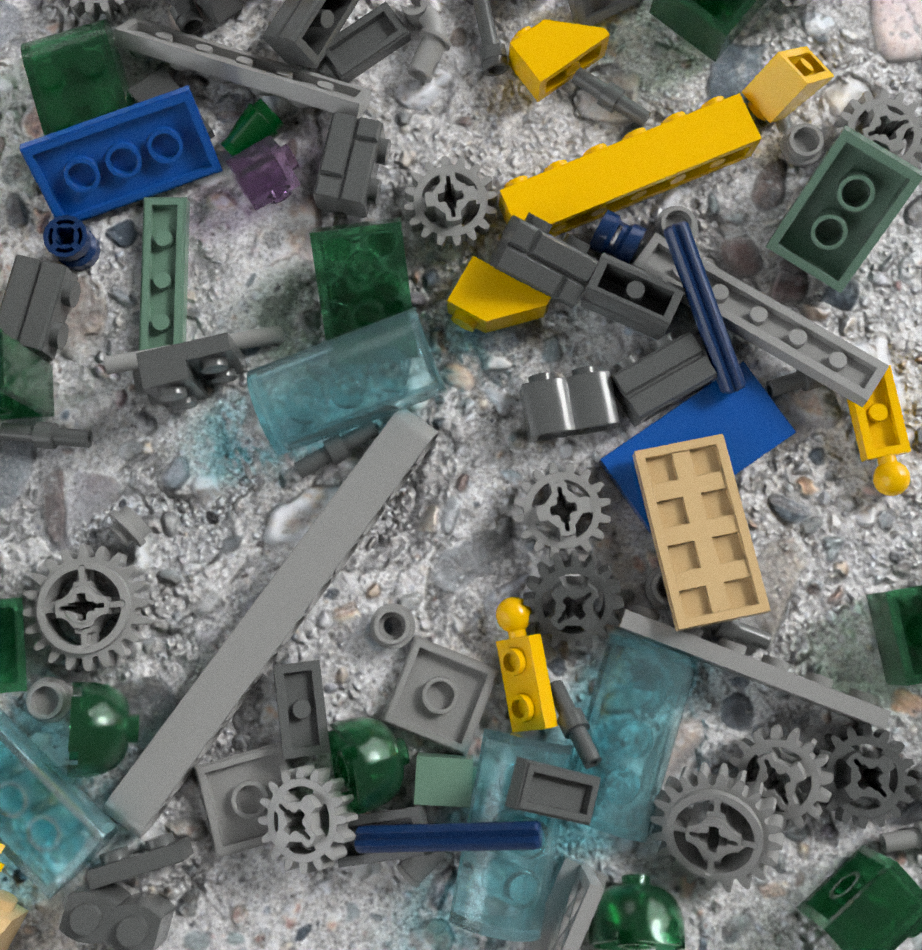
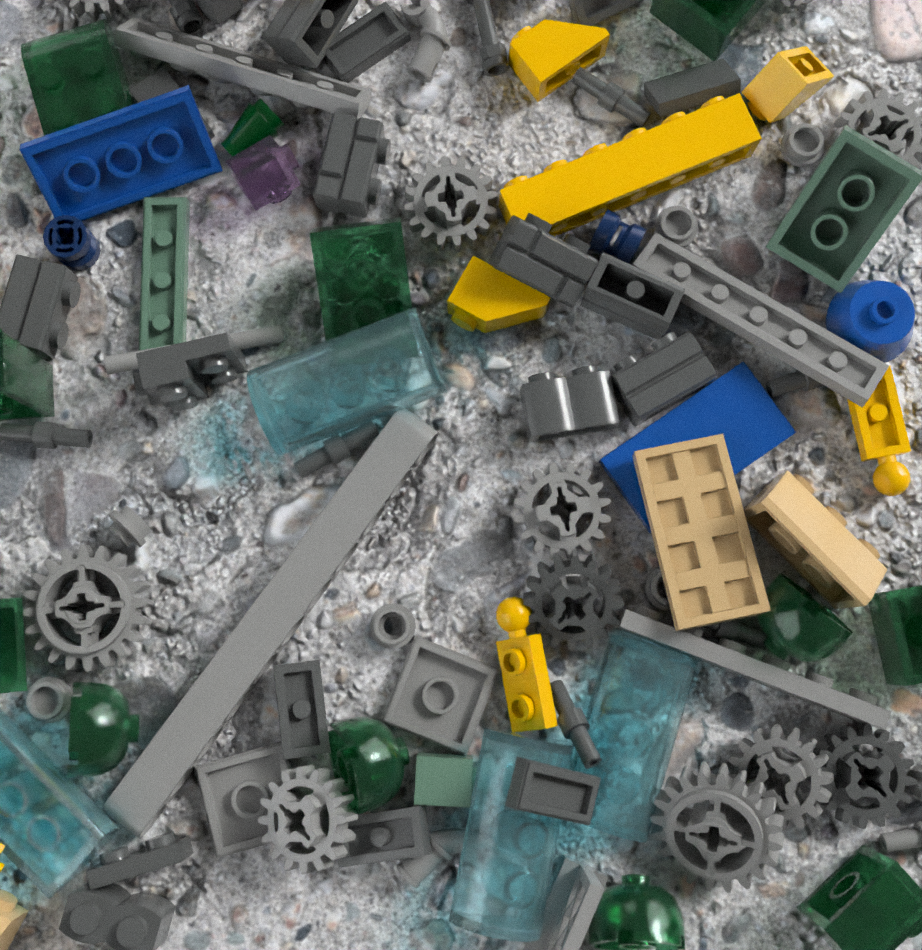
dark blue axle [354,821,543,853] -> none
dark blue axle [664,221,746,394] -> none
none -> dark grey tile [644,58,741,117]
none -> tan slope [743,470,887,609]
none -> clear green cylinder [757,573,853,662]
none -> blue cone [825,280,915,363]

